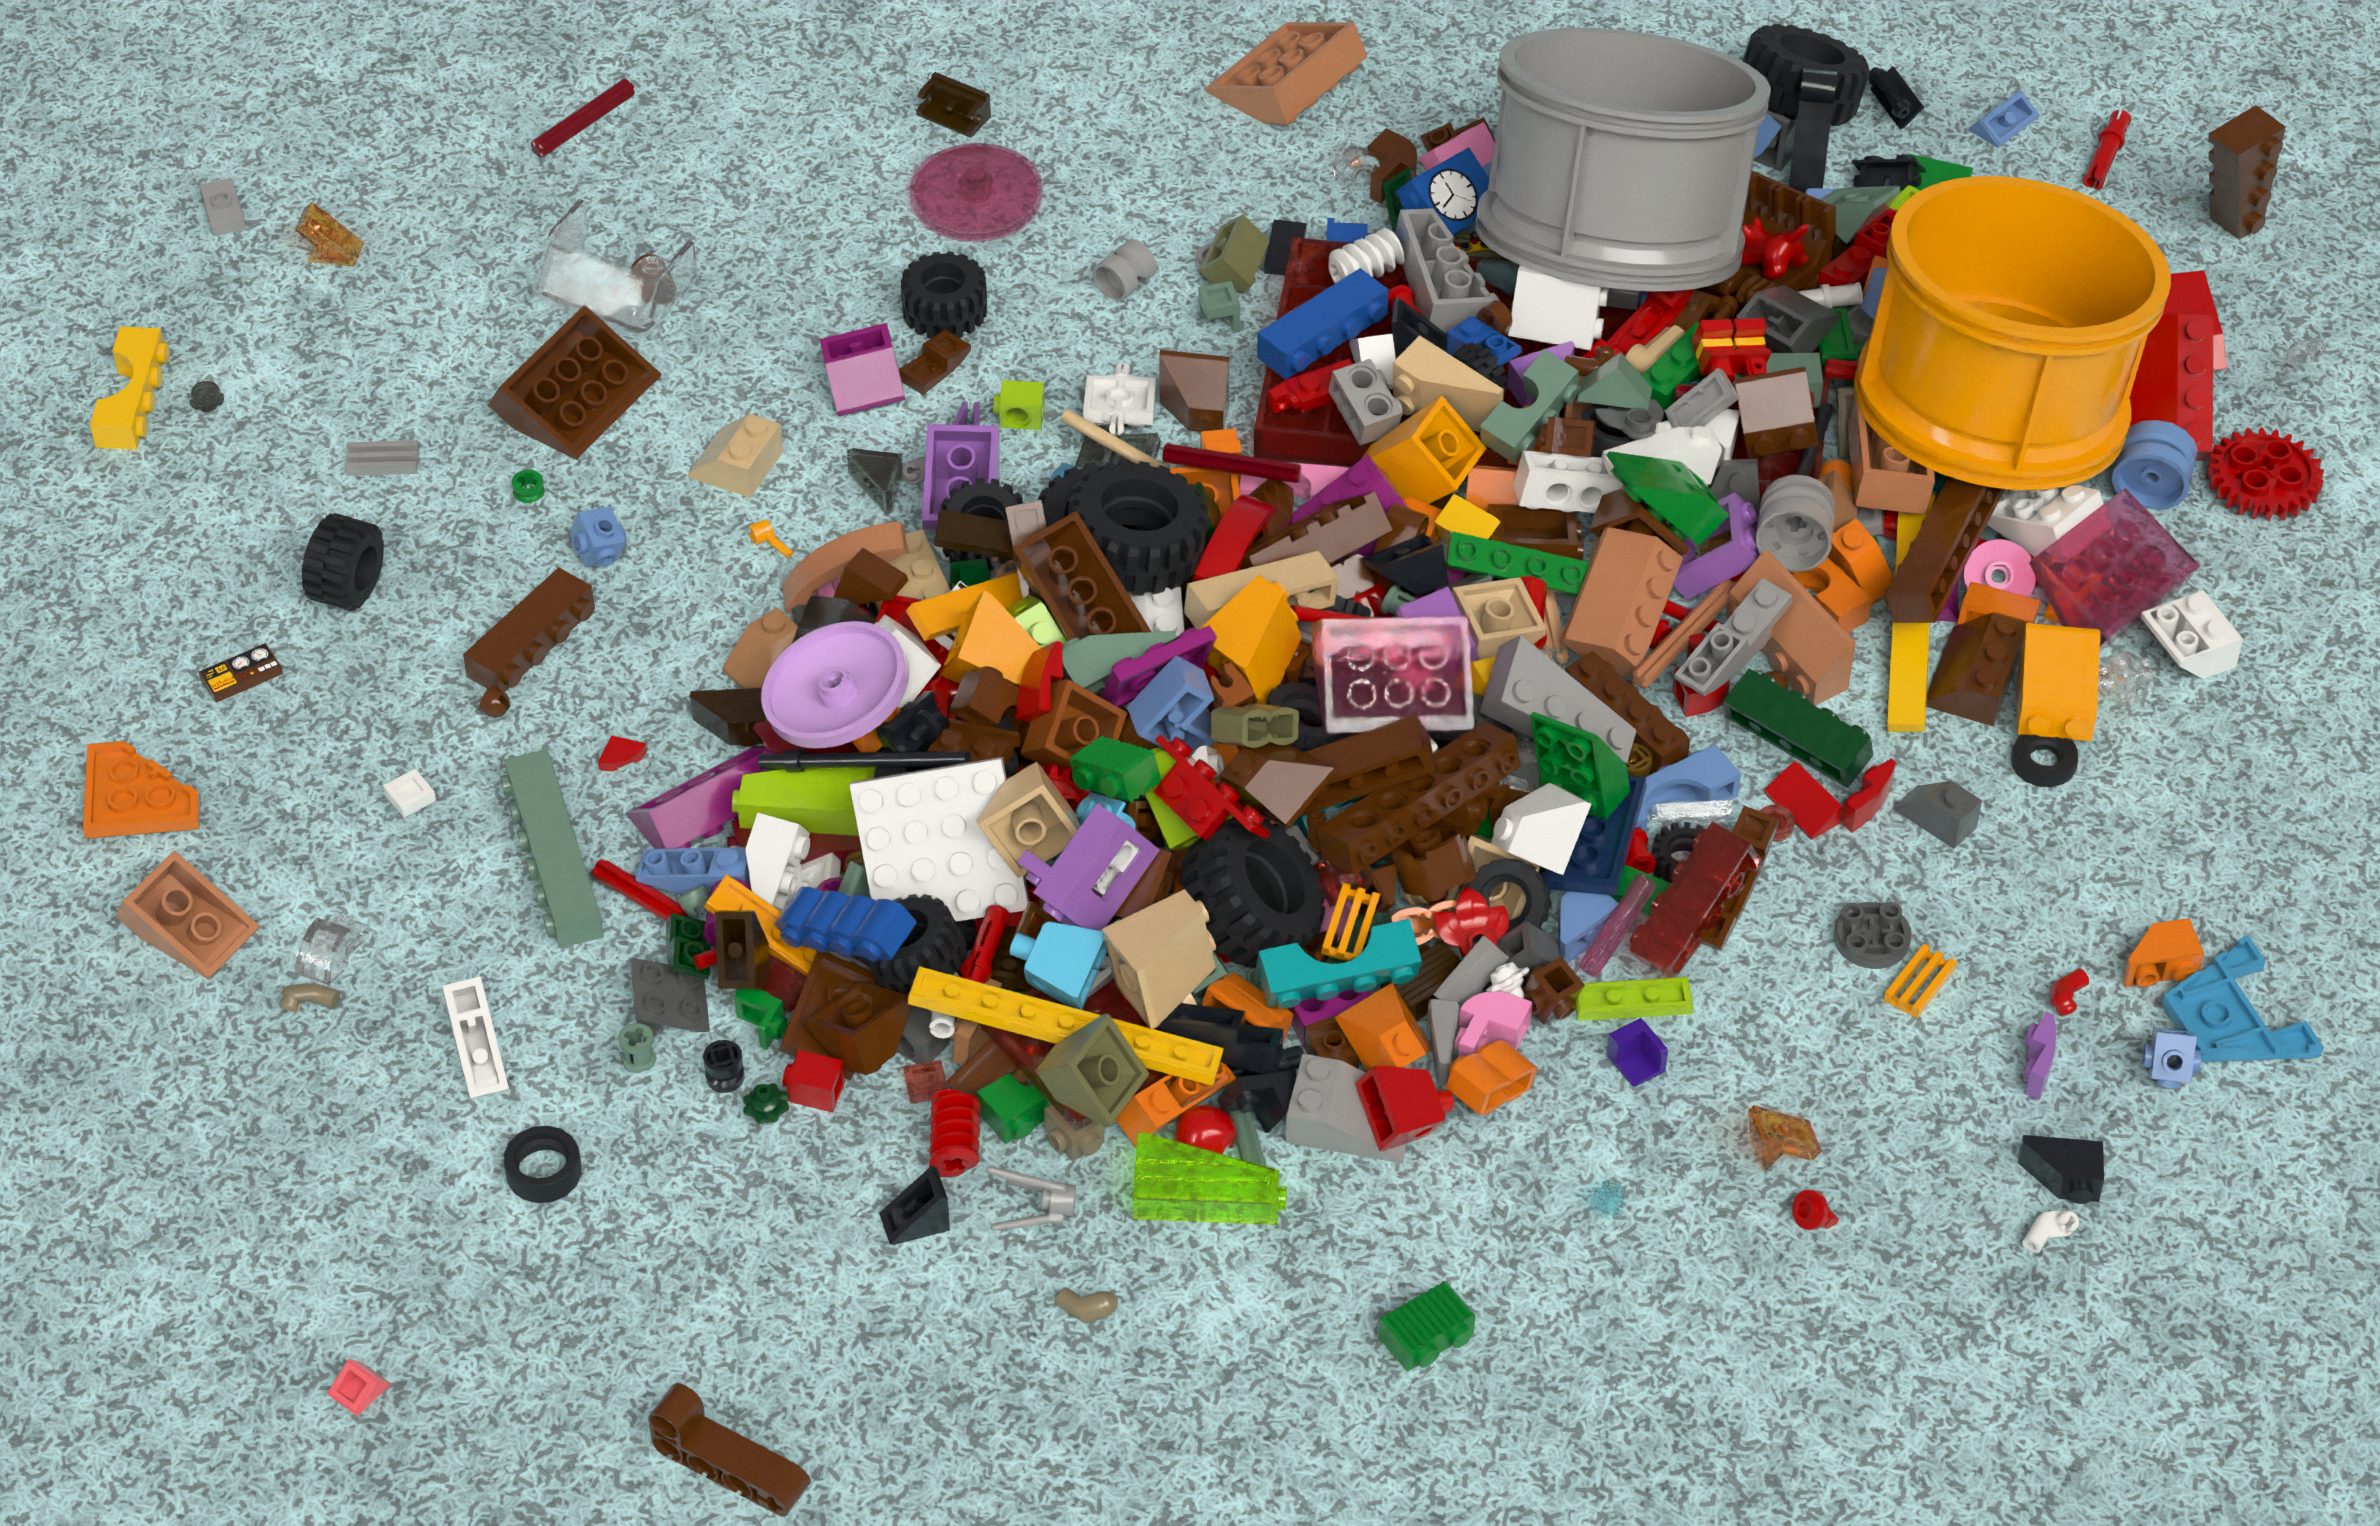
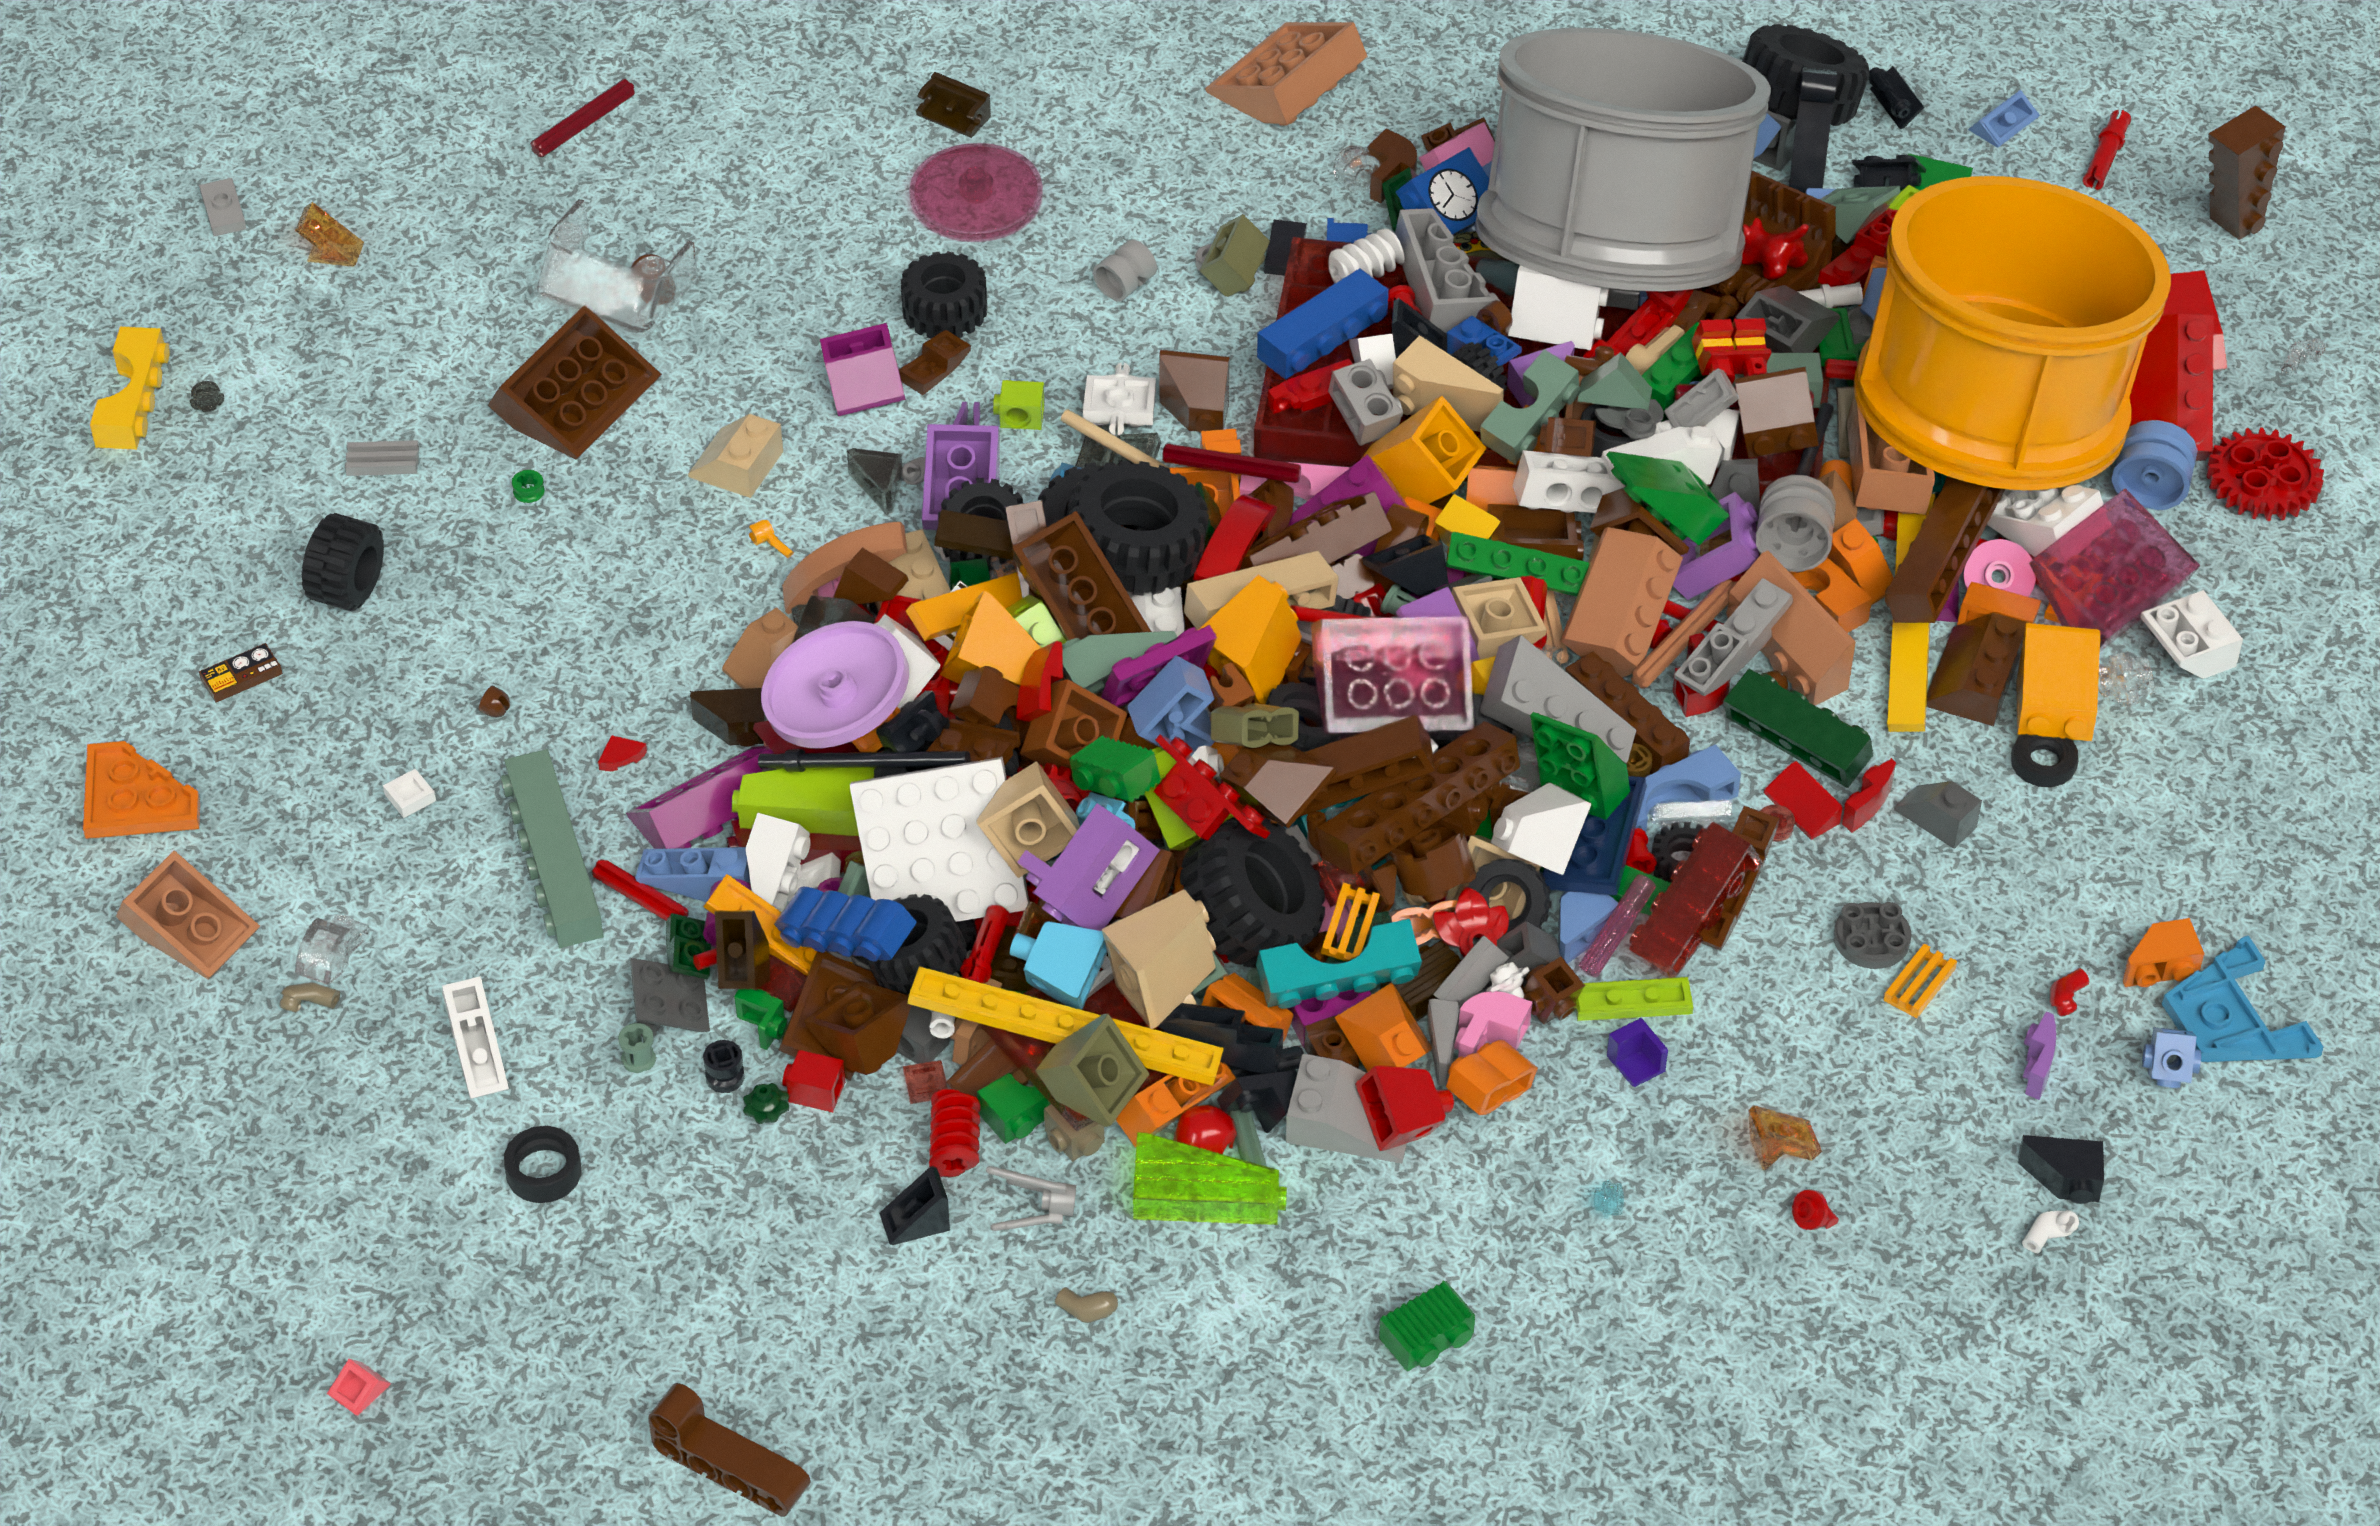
reddish brown brick [463,567,595,692] -> none
medium blue brick [569,506,626,567] -> none
sand green hinge [677,884,709,917] -> none
sand green panel [1198,281,1240,333] -> none

